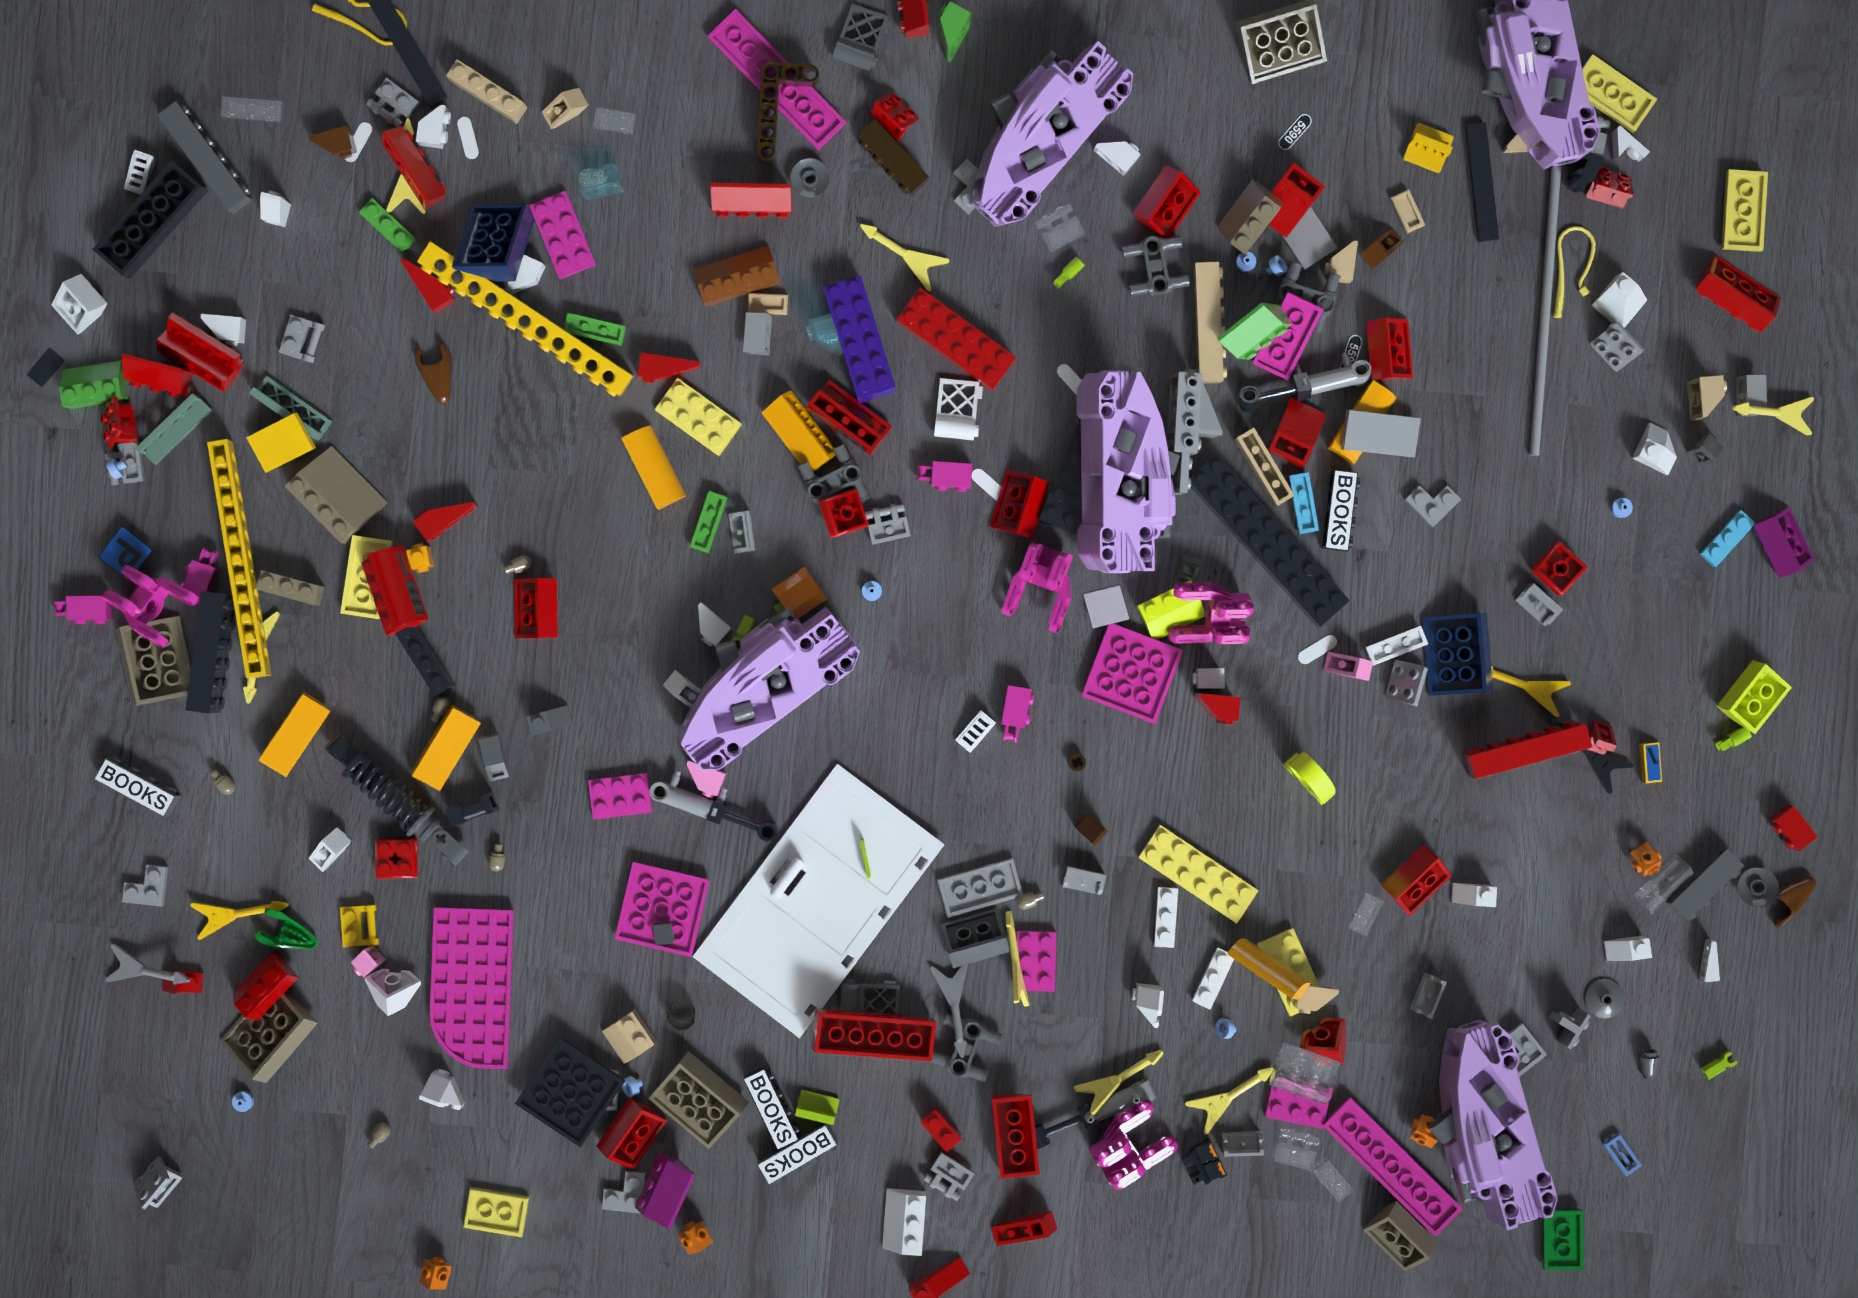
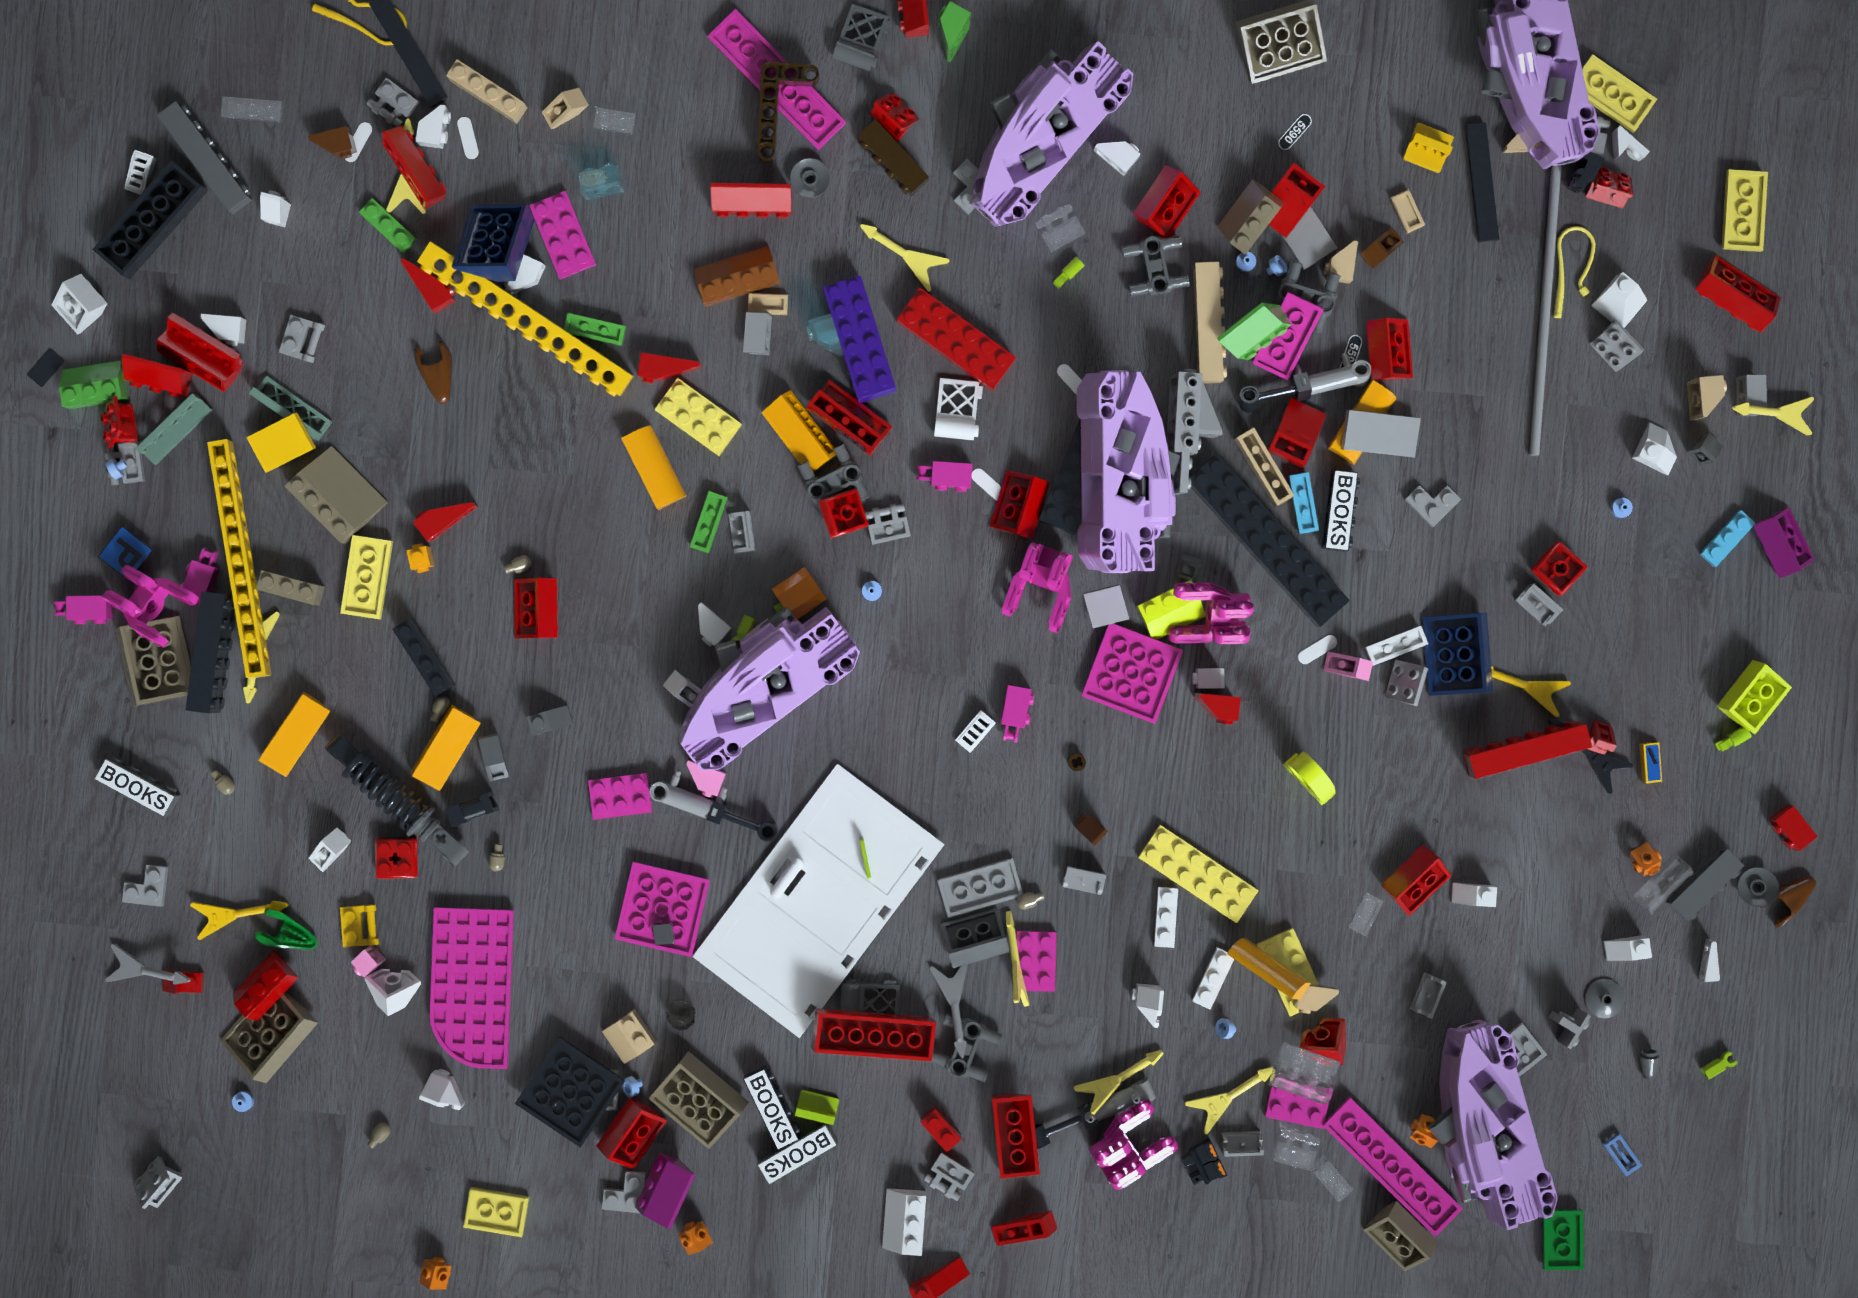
red brick [361,546,429,636] -> none

